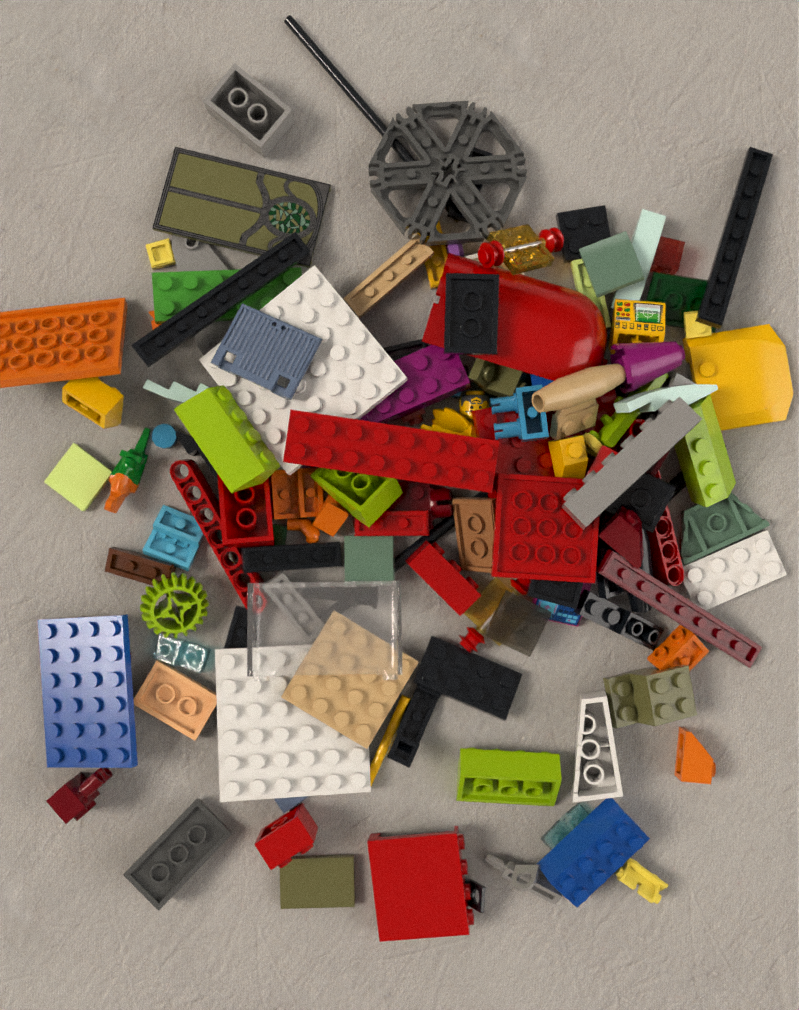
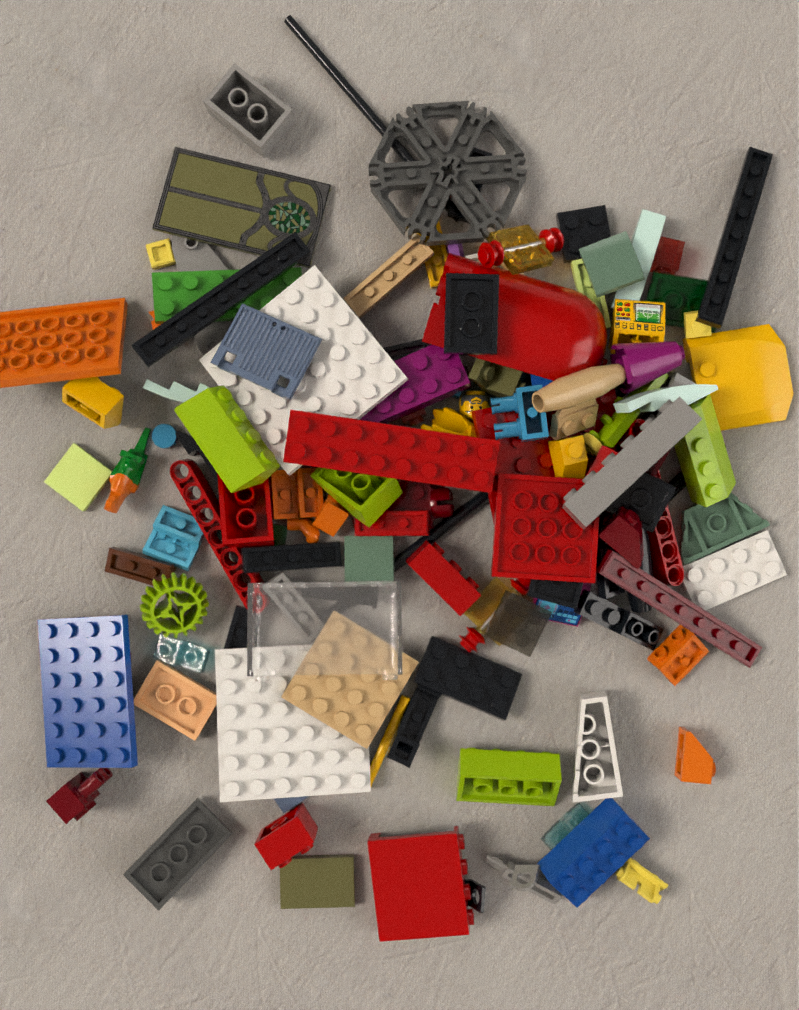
medium nougat tile [452,497,496,573] -> none
olive bracket [603,665,697,728] -> none

